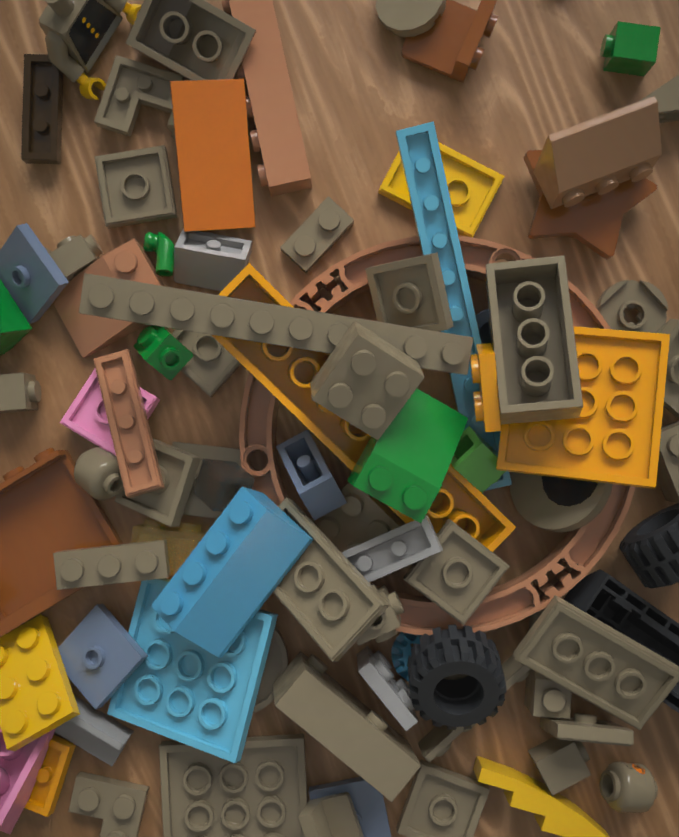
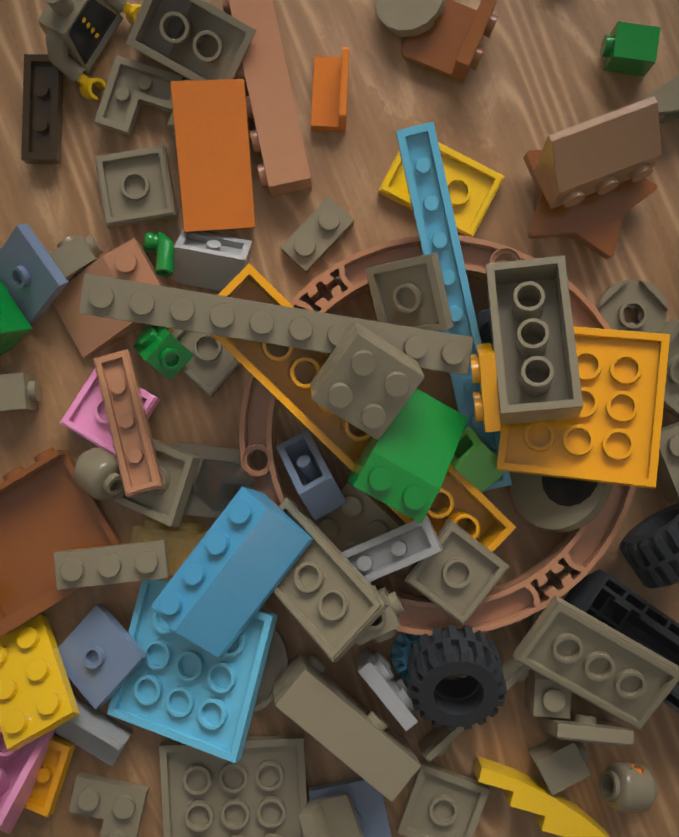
none -> orange panel [311,47,349,132]

